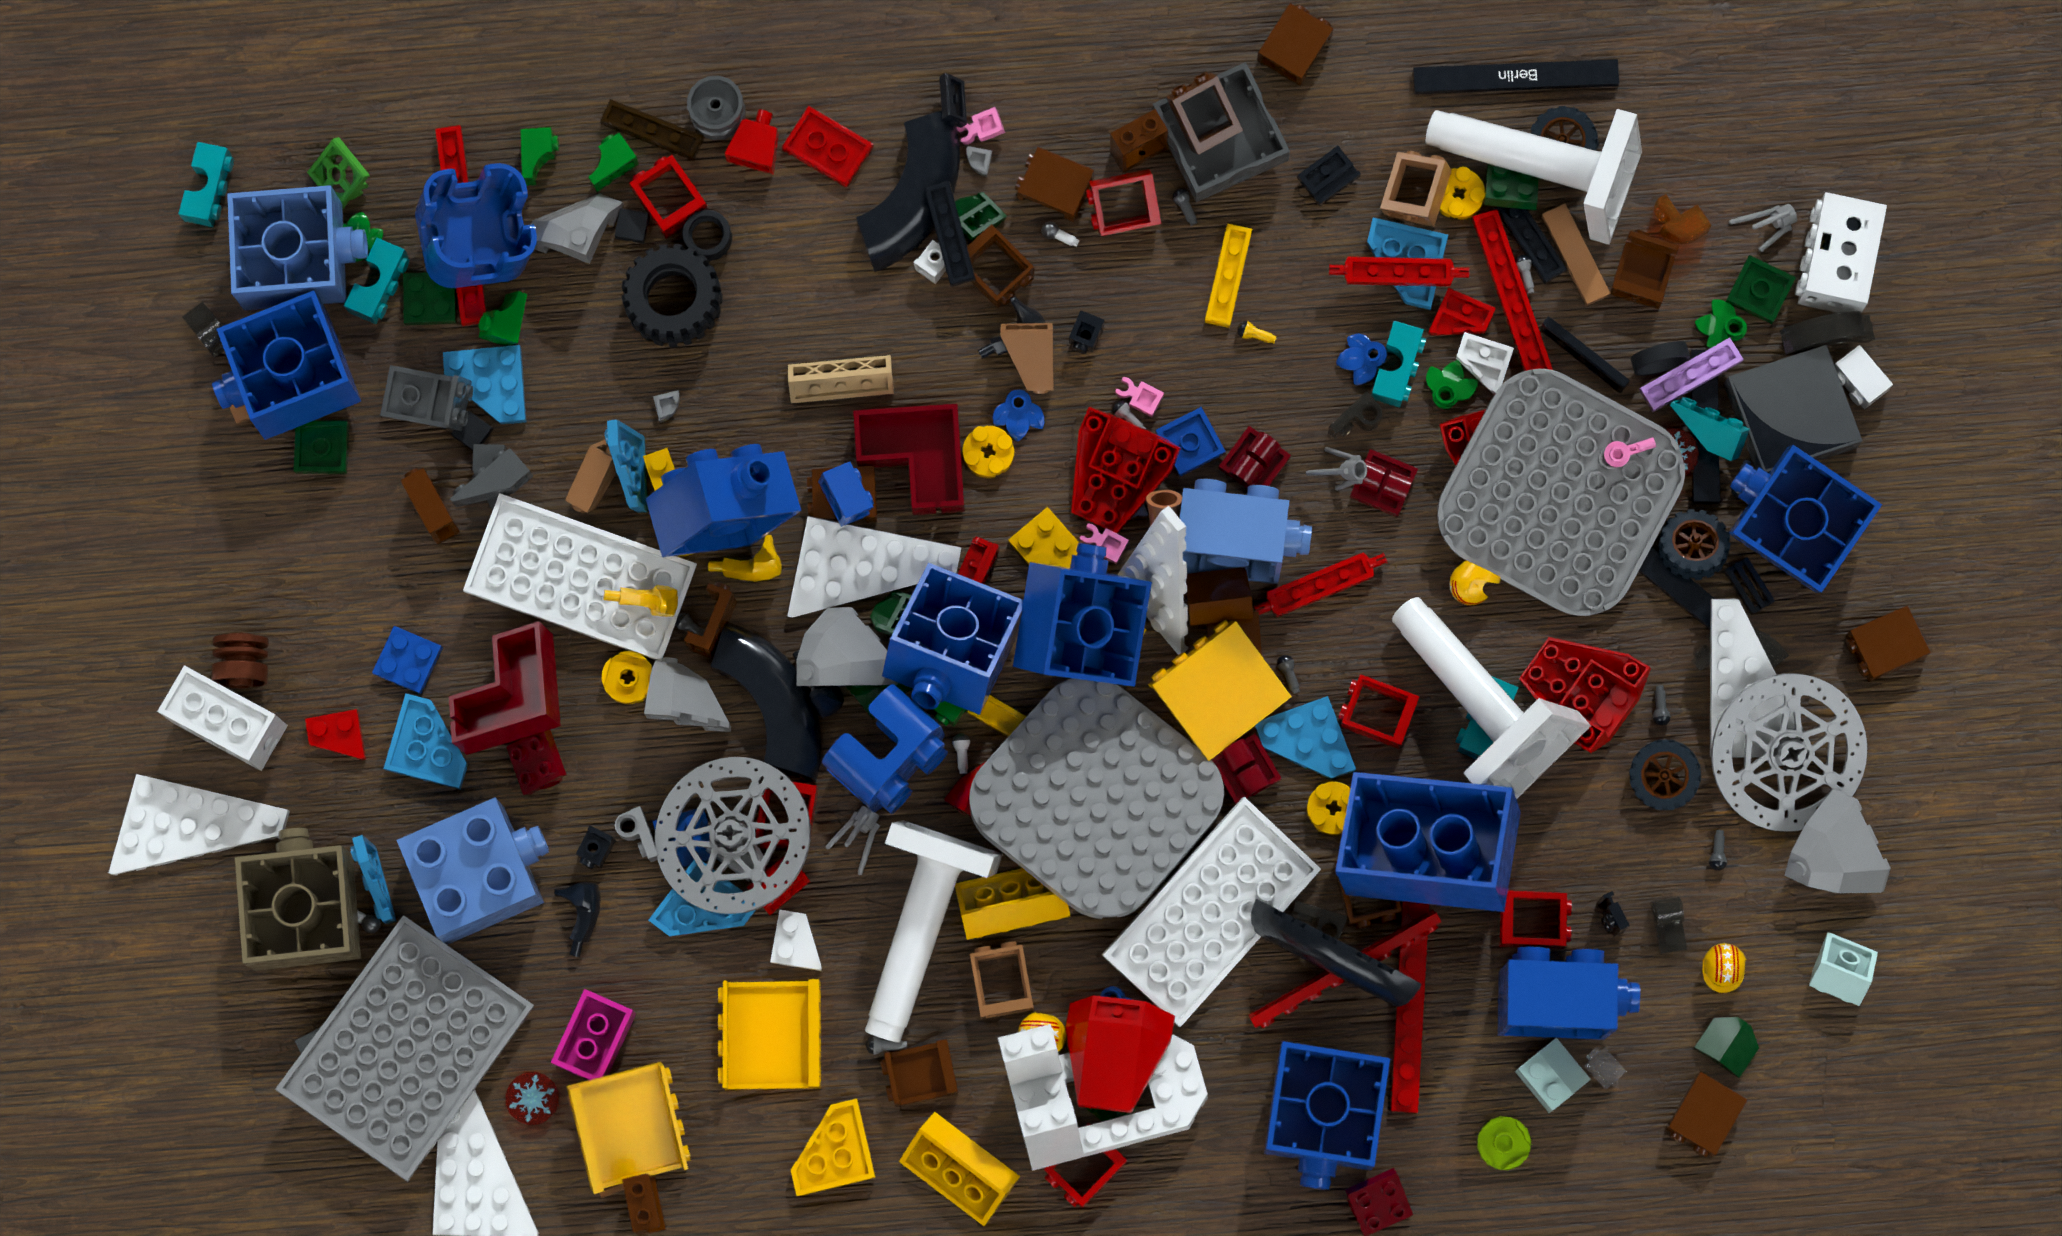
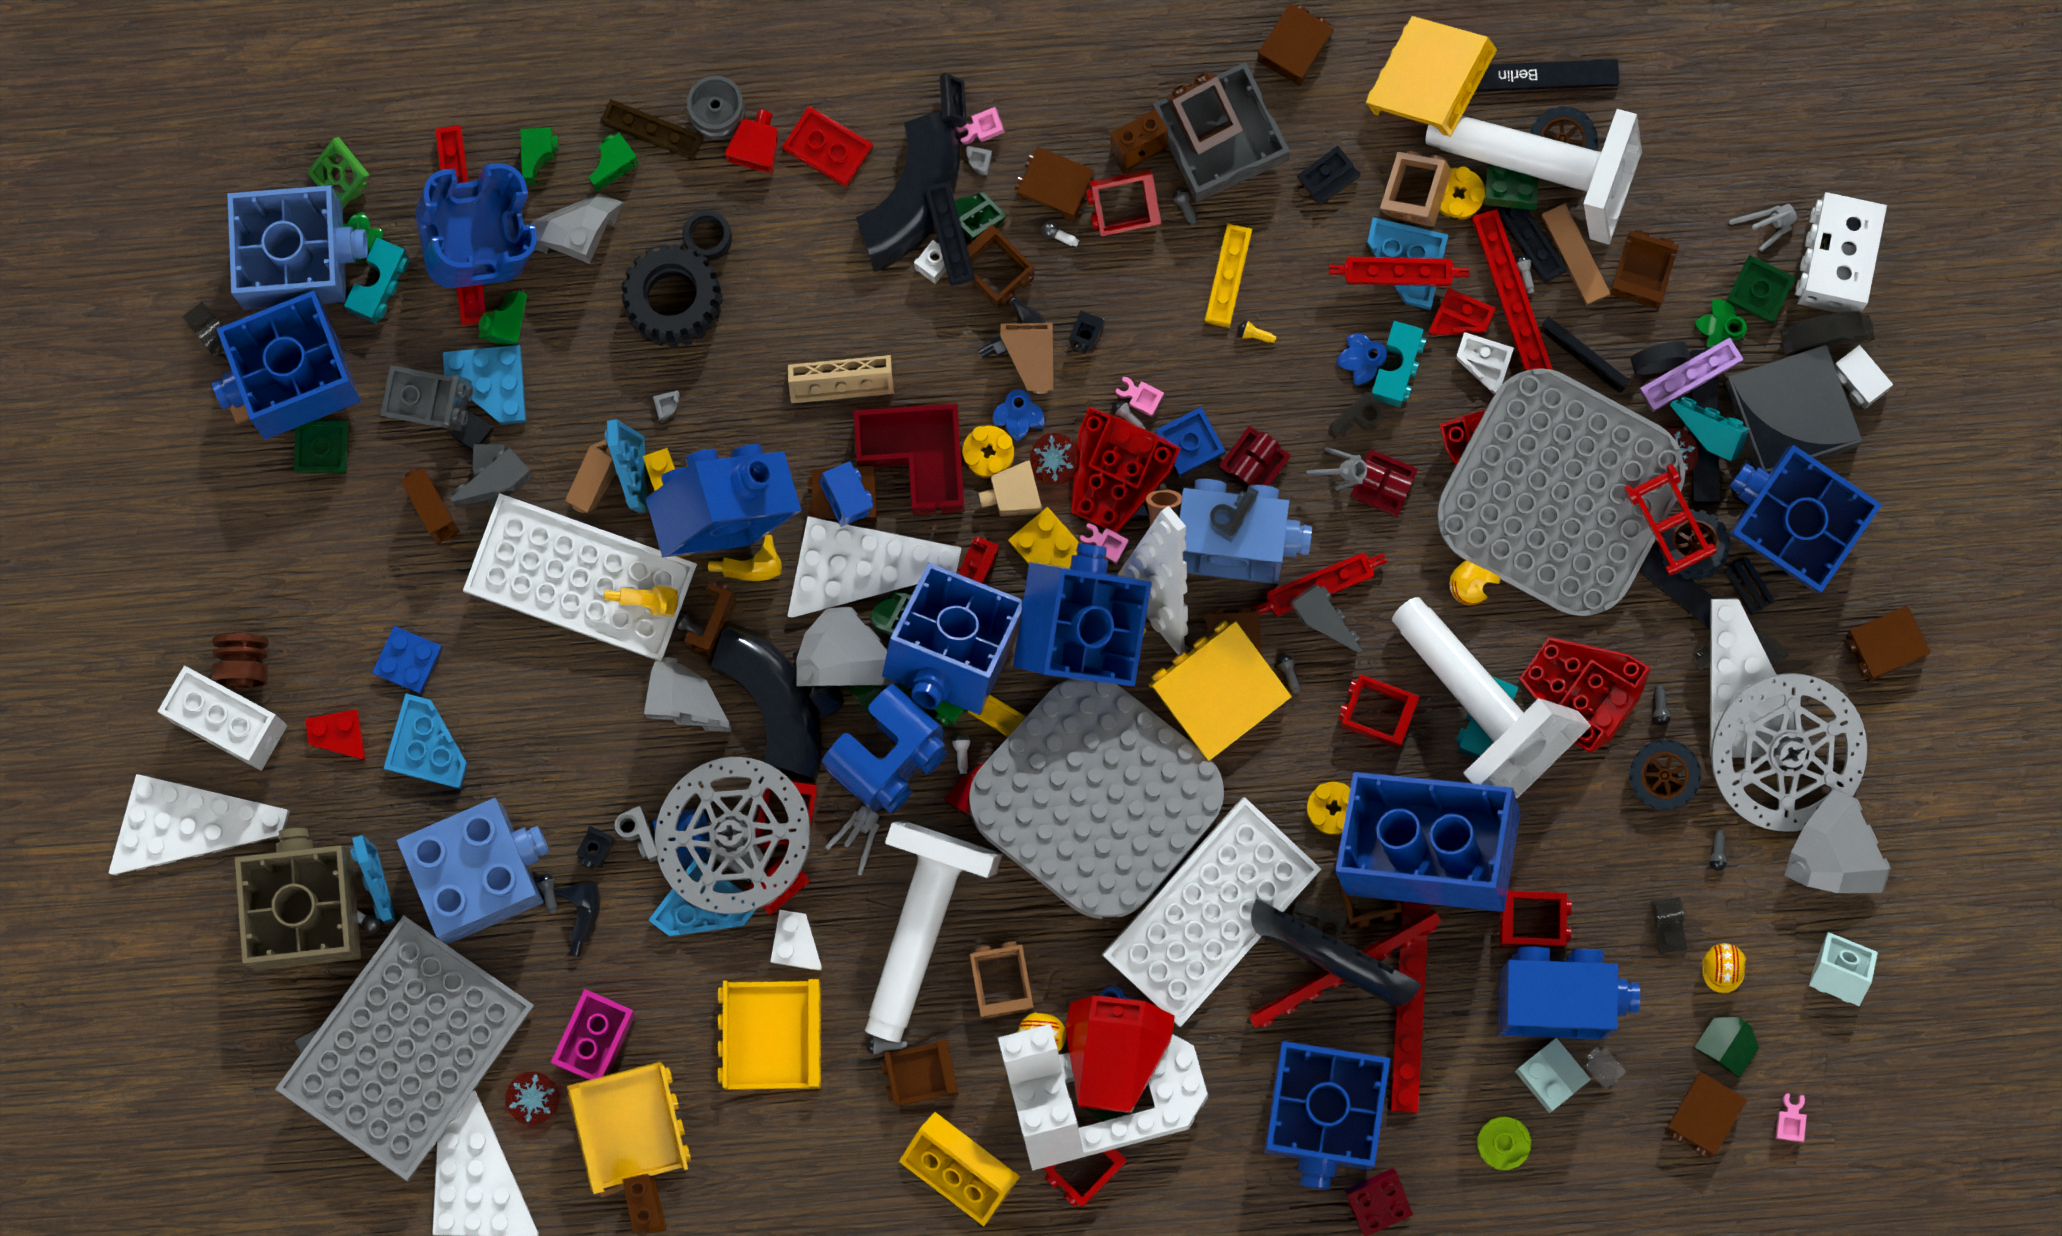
teal arch [178,142,234,227] -> none
dark green plate [403,272,457,326] -> none
dark red piece [449,621,561,755] -> none
dark red plate [506,730,567,796] -> none
yellow plate [601,651,652,704] -> none
black piece [615,208,650,244] -> none
red window [630,155,708,238] -> none
yellow plate [791,1099,876,1197] -> none
yellow slope [955,868,1071,940] -> none
reddish brown brick [1183,567,1253,626] -> none
dark red plate [1211,733,1282,805] -> none
dark azure plate [1254,696,1356,780] -> none
green plate [1426,360,1478,409] -> none
black plate [1597,891,1630,937] -> none
bright pink plate [1604,437,1656,467] -> none
clear orange brick [1654,194,1712,244] -> none
none -> dark grey piece [536,873,558,914]
none -> tan torso [978,460,1042,516]
none -> clear red tile [1030,433,1081,484]
none -> clear smoke plate [1209,487,1259,543]
none -> dark grey slope [1289,584,1362,652]
none -> yellow panel [1366,16,1497,137]
none -> red piece [1624,464,1717,576]
none -> bright pink plate [1775,1093,1807,1142]

